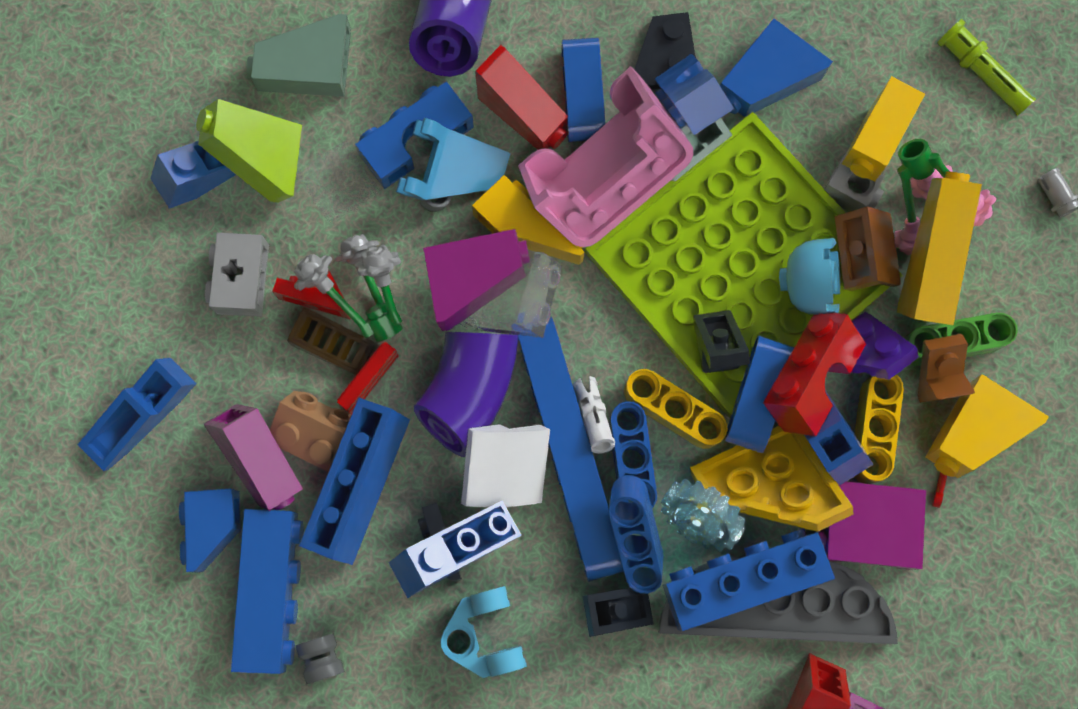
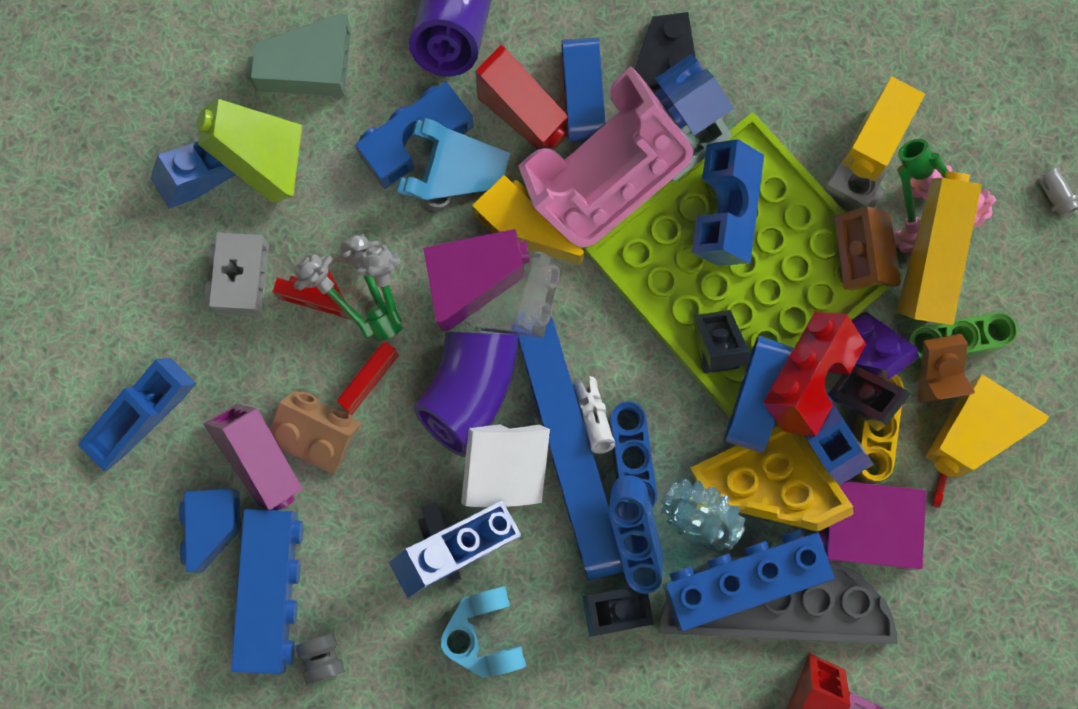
dark brown slope [287,307,376,375] -> none
blue brick [299,398,410,565] -> none
yellow beam [624,369,728,449] -> none
blue slope [720,19,833,117] -> none
medium azure cylinder [779,238,840,315] -> none
lime pin [937,19,1036,116] -> none
none -> blue arch [692,139,764,266]
none -> black slope [828,366,910,431]

